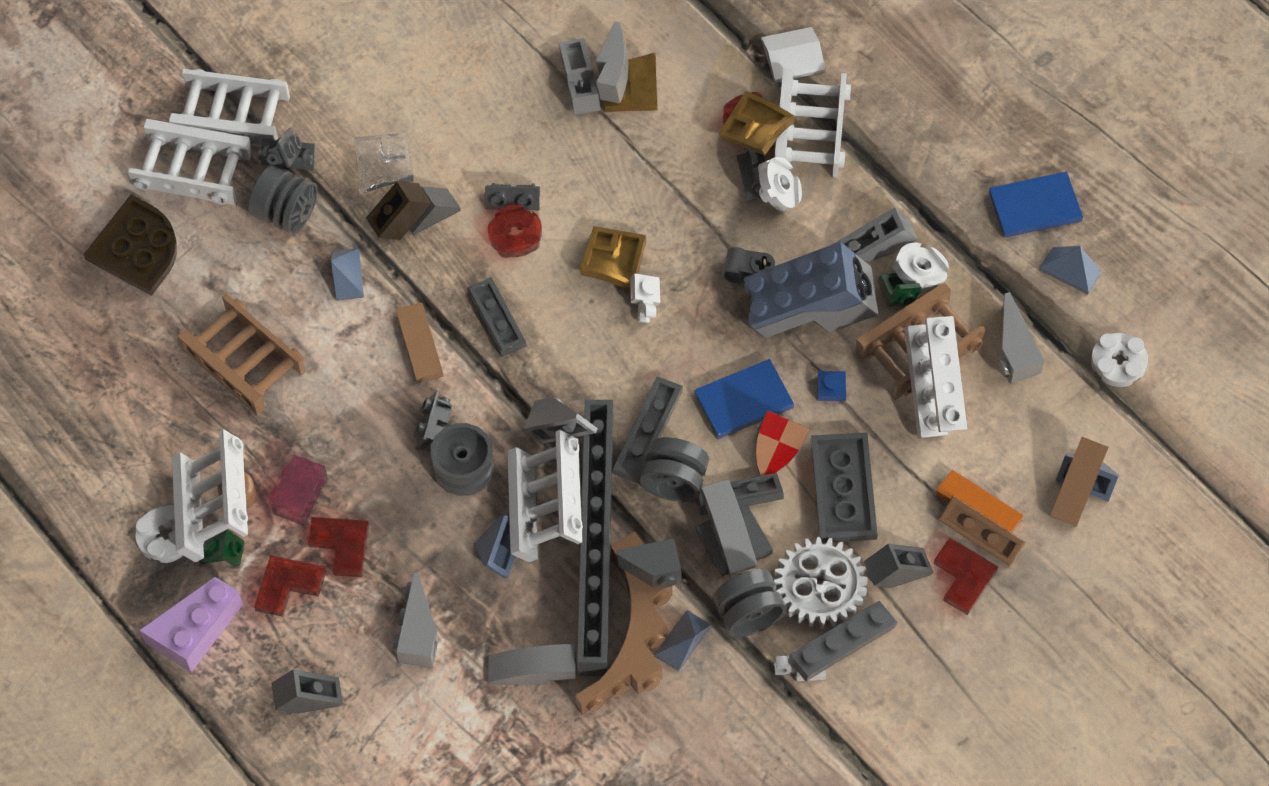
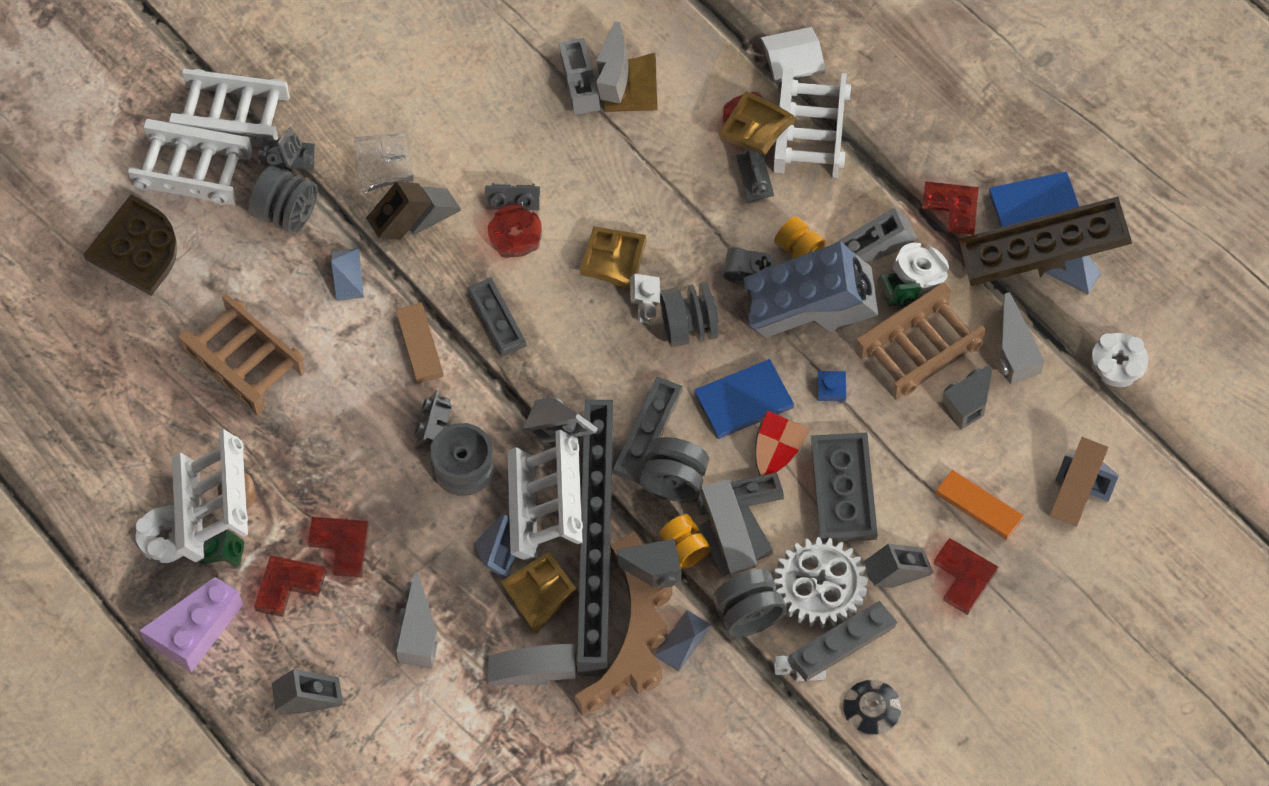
clear pink brick [269,455,328,526] -> none
white plate [758,157,802,211] -> none
white fence [904,316,967,438] -> none
medium nougat tile [938,496,1026,566] -> none
none -> pearl gold plate [501,552,579,634]
none -> dark grey wheel [659,282,719,347]
none -> light orange wheel [659,514,711,569]
none -> light orange wheel [774,216,826,259]
none -> dish [843,680,902,736]
none -> clear red plate [922,181,979,235]
none -> dark grey slope [942,365,992,430]
none -> dark brown piece [959,196,1132,286]

